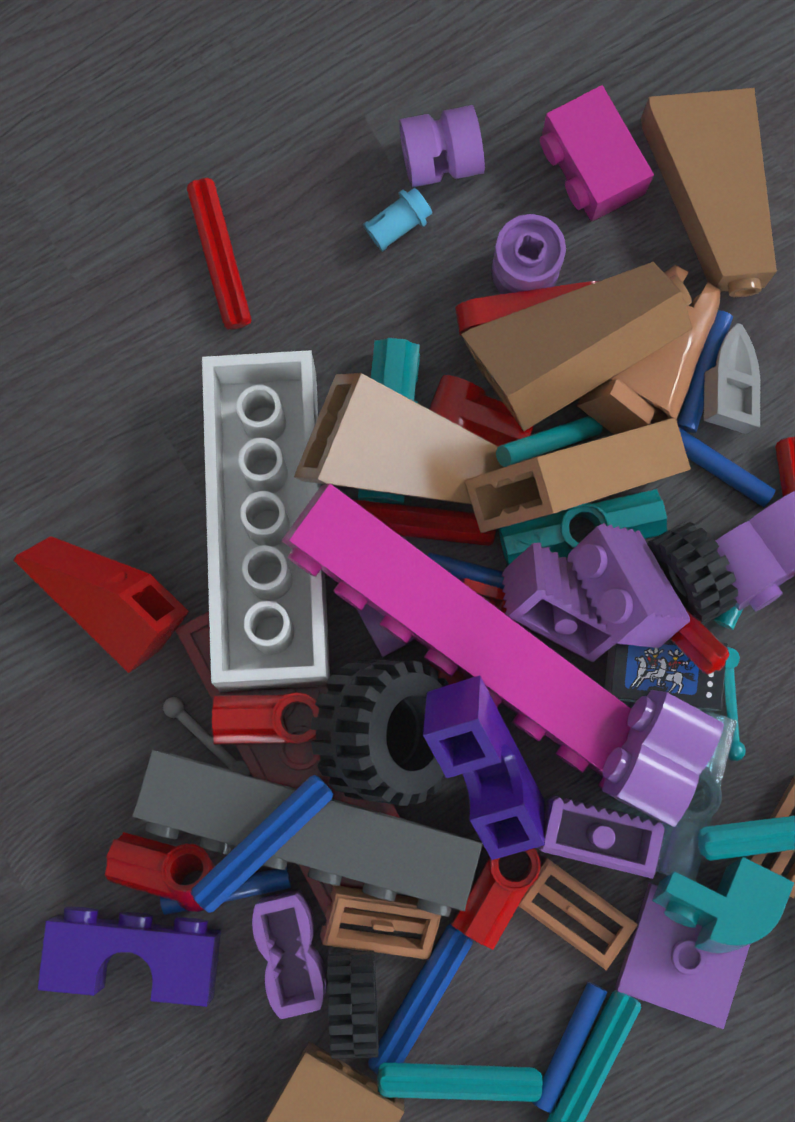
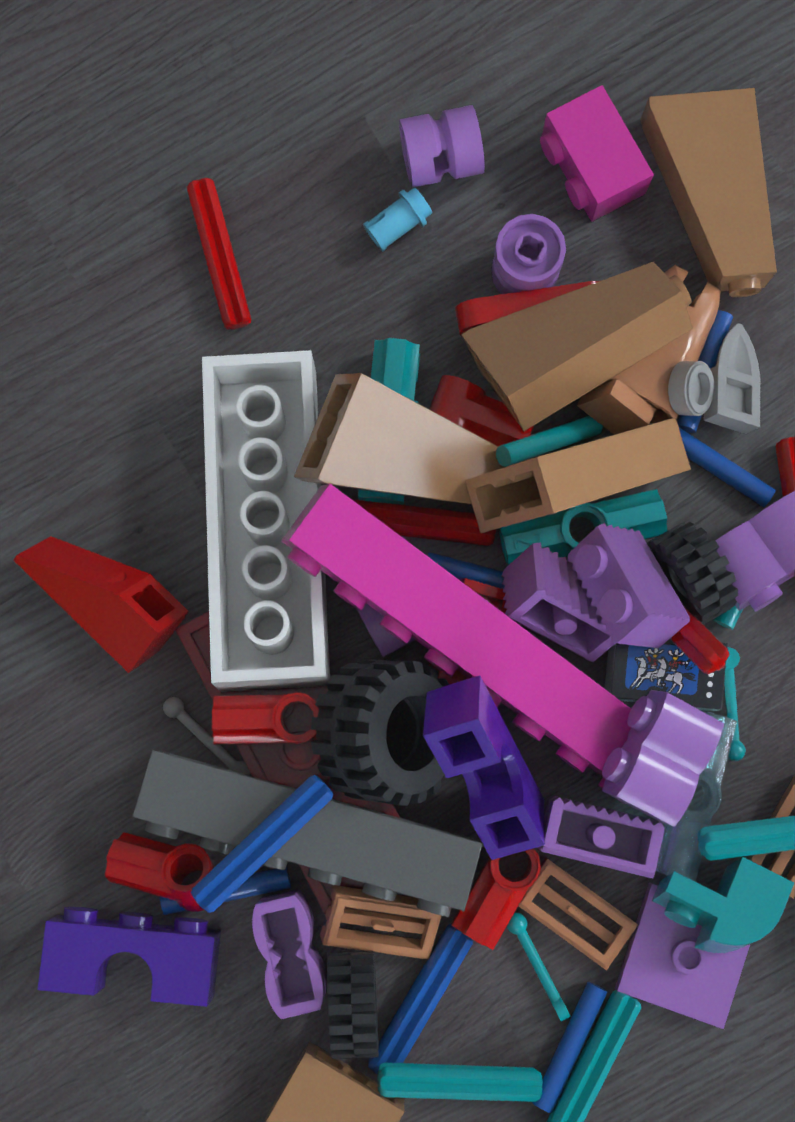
none -> teal hinge [507,912,571,1021]
none -> light grey tile [668,361,715,416]

